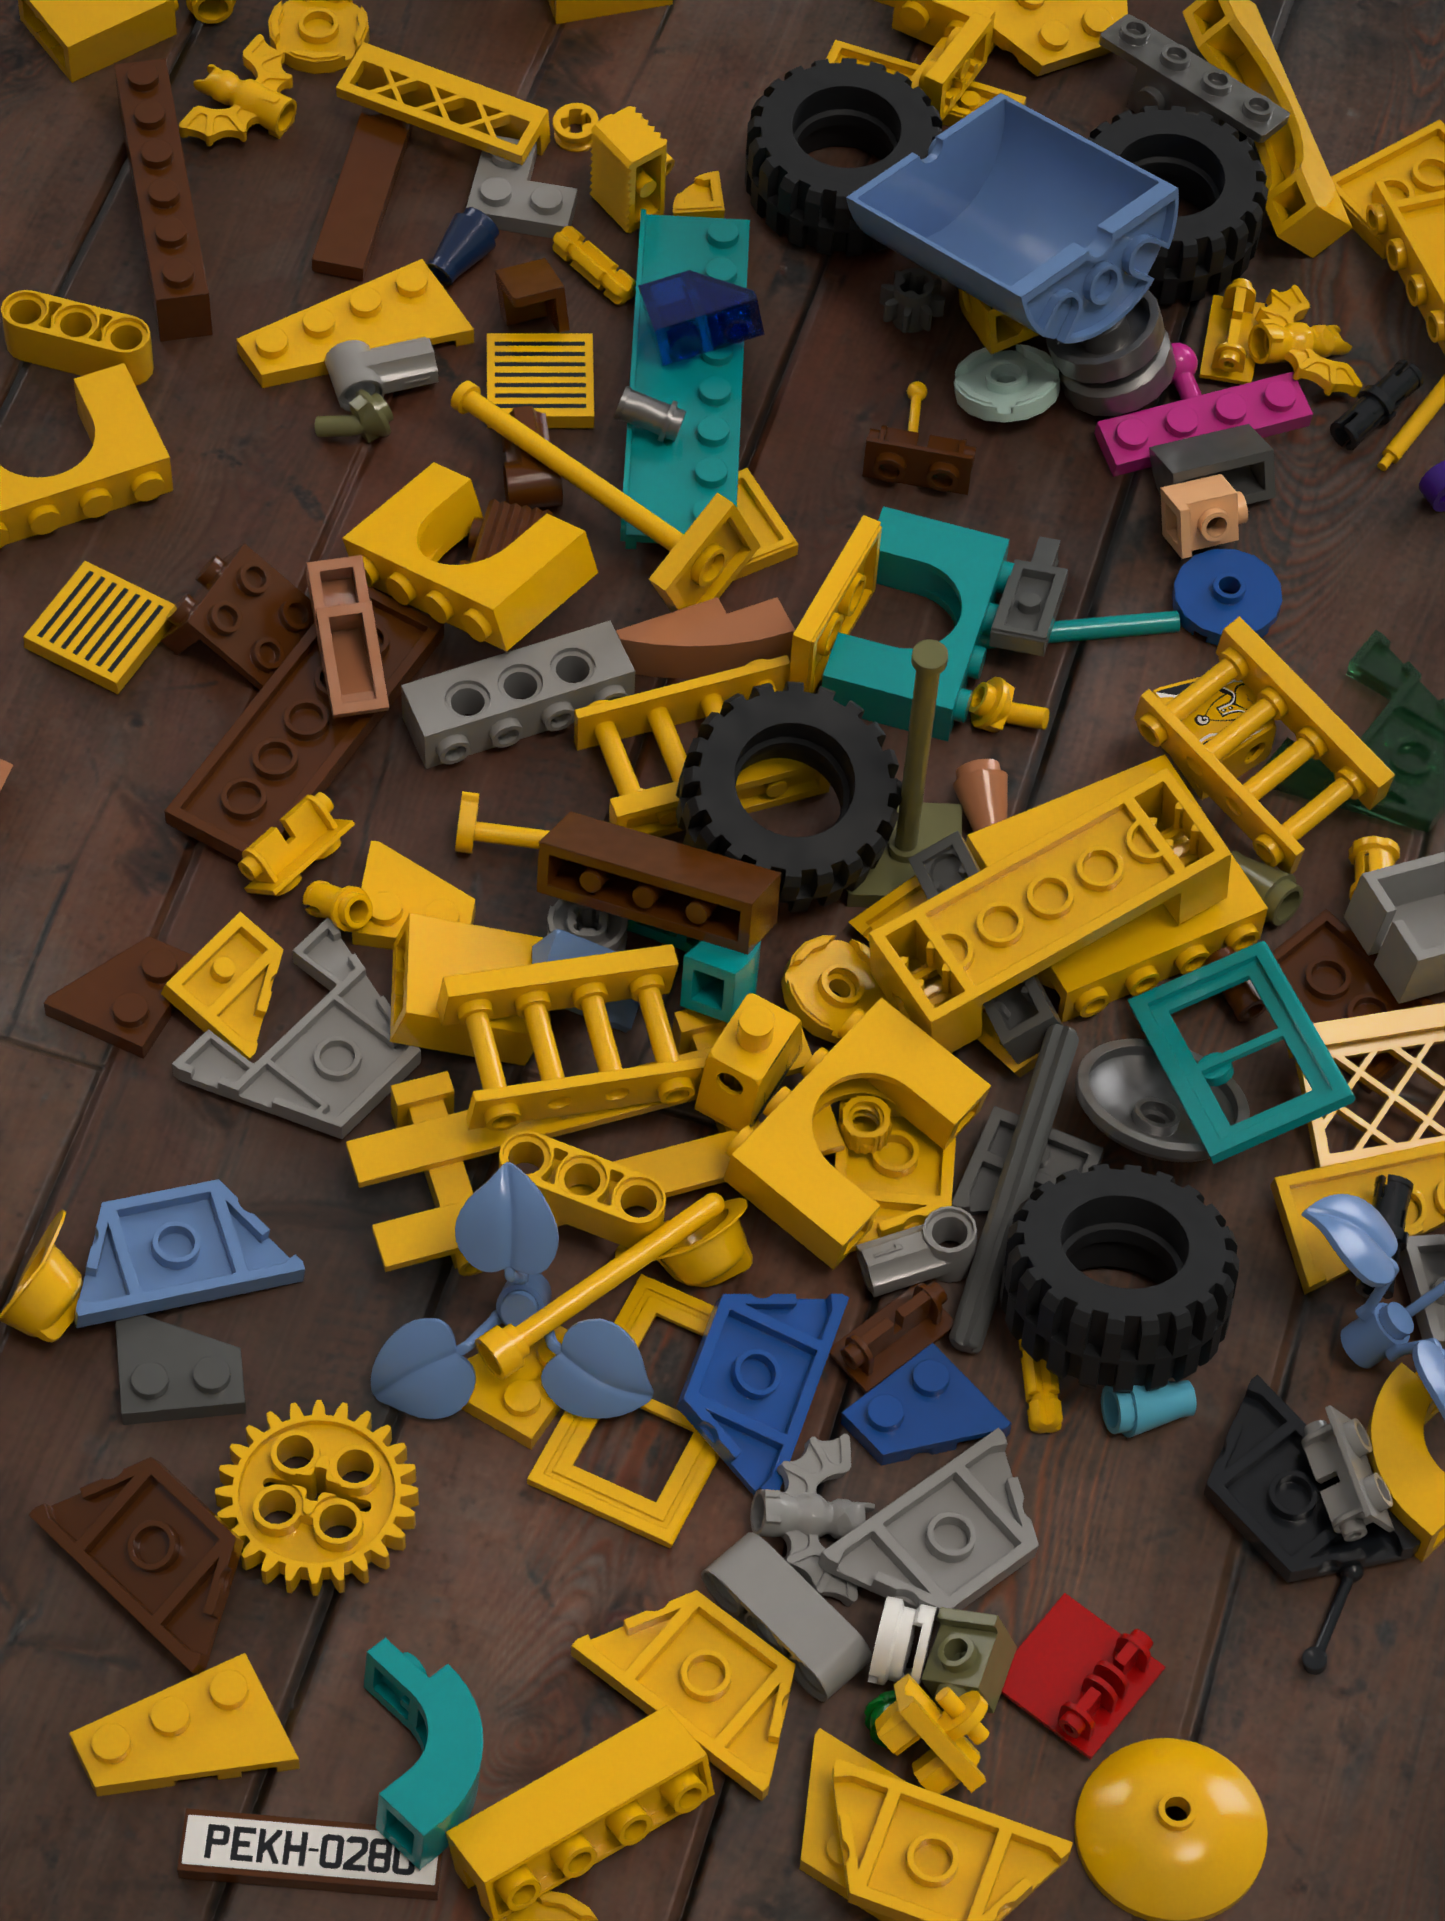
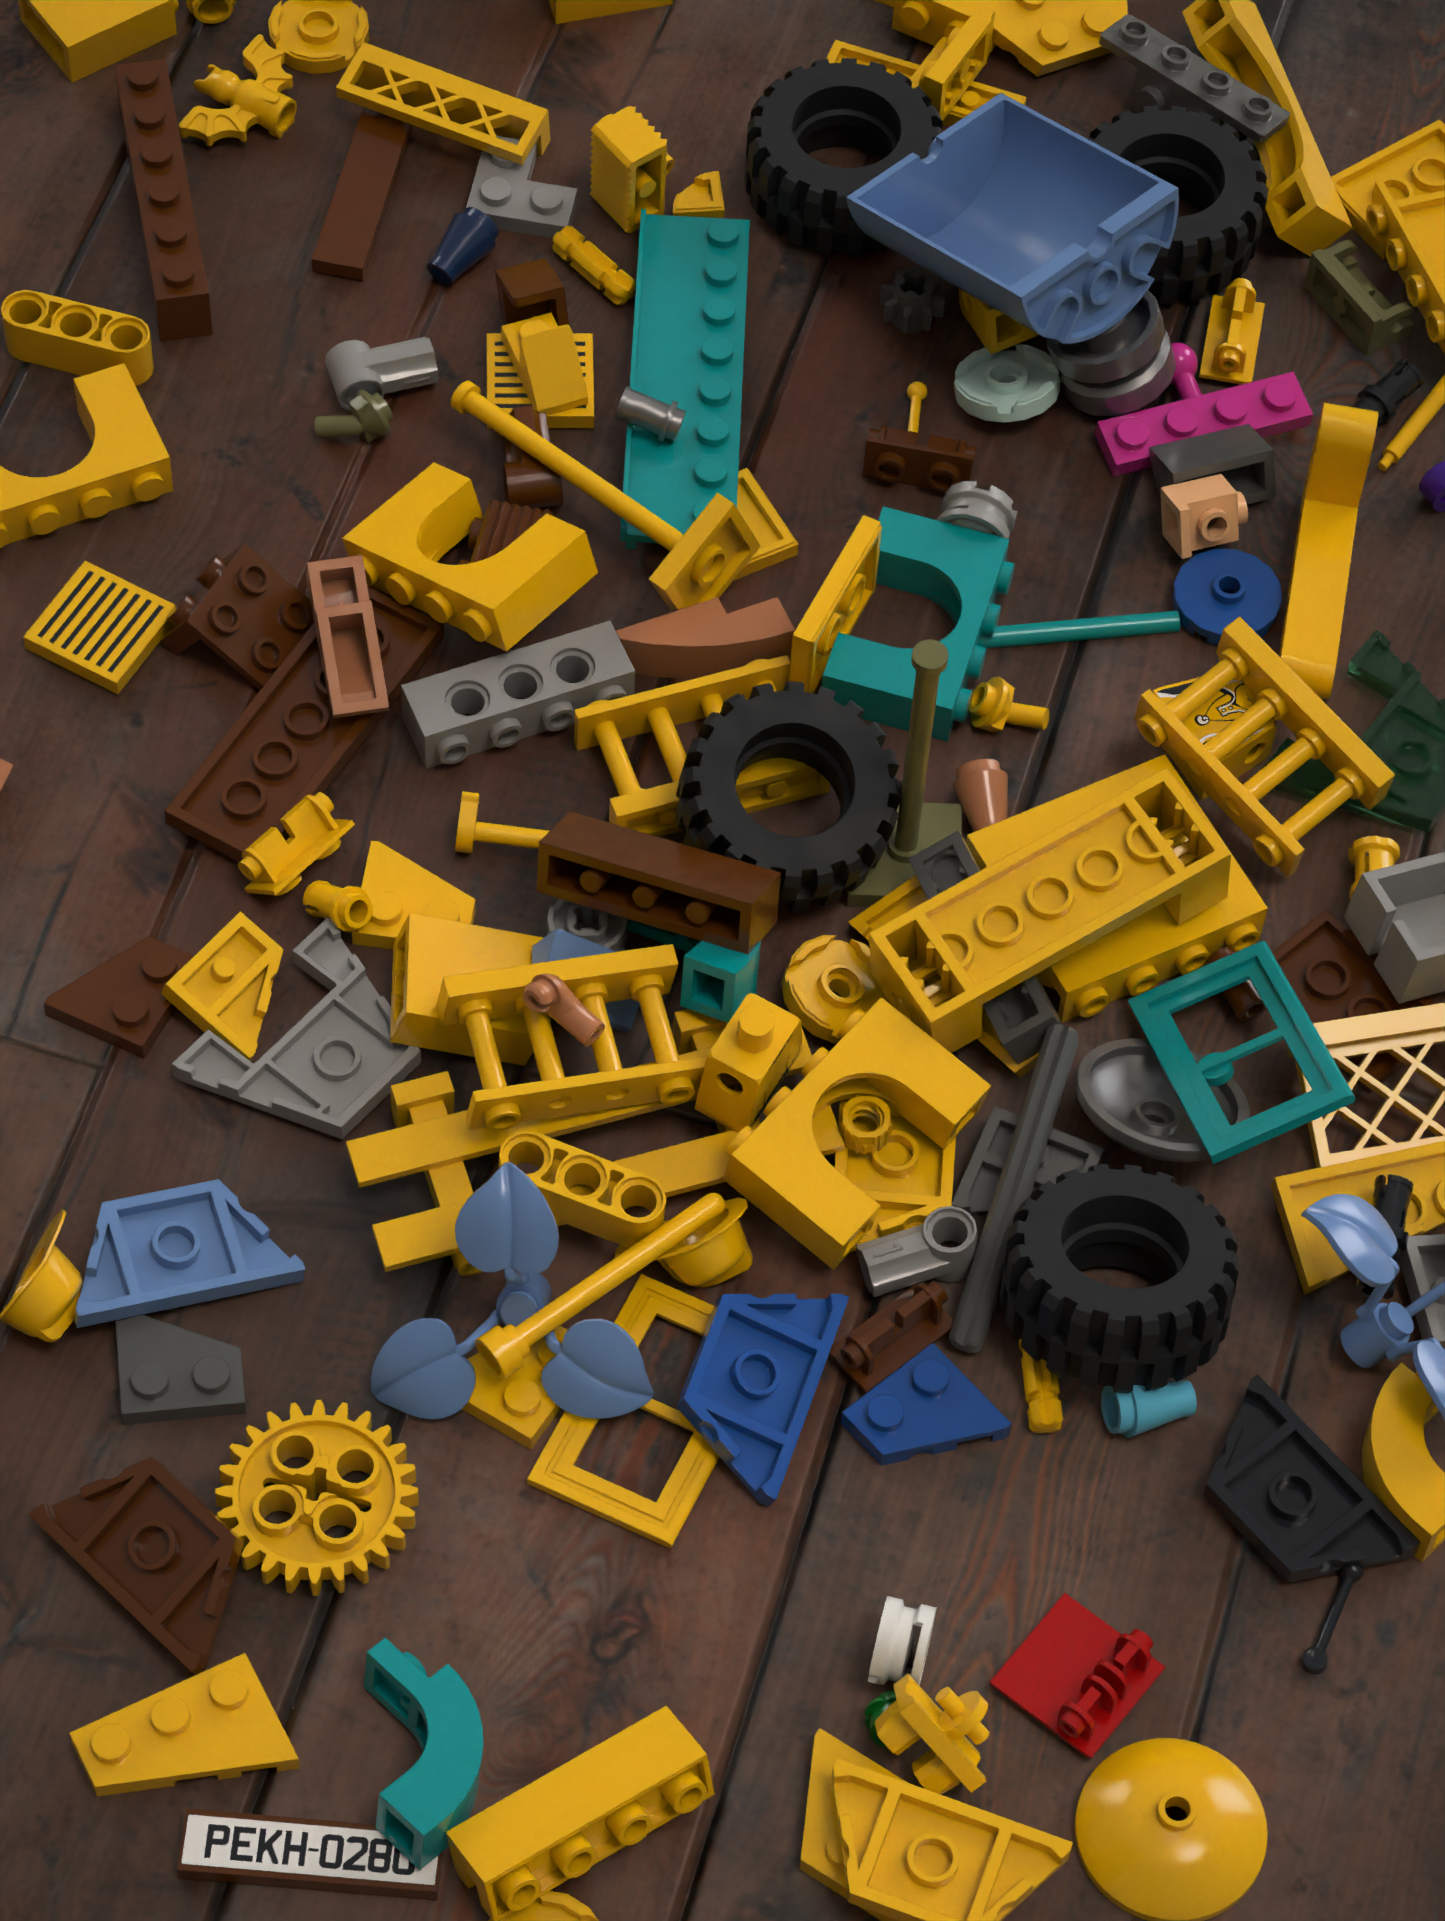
yellow wing [236,259,474,388] -> none
yellow bush [553,103,599,152] -> none
yellow wing [571,1590,796,1801] -> none
clear blue slope [638,270,765,366] -> none
light grey beam [701,1532,872,1702] -> none
light grey animal [750,1433,875,1607] -> none
light grey wing [818,1427,1039,1621] -> none
olive brick [921,1607,1017,1713] -> none
dark grey hinge [989,536,1068,657] -> none
olive cone [1231,851,1303,926] -> none
yellow animal [1248,285,1363,398] -> none
light grey hinge [1301,1405,1395,1541] -> none
none -> yellow slope [501,312,588,416]
none -> nougat arm [523,973,606,1047]
none -> light grey wheel [936,481,1018,539]
none -> yellow beam [1279,403,1378,700]
none -> olive hinge [1304,240,1414,356]

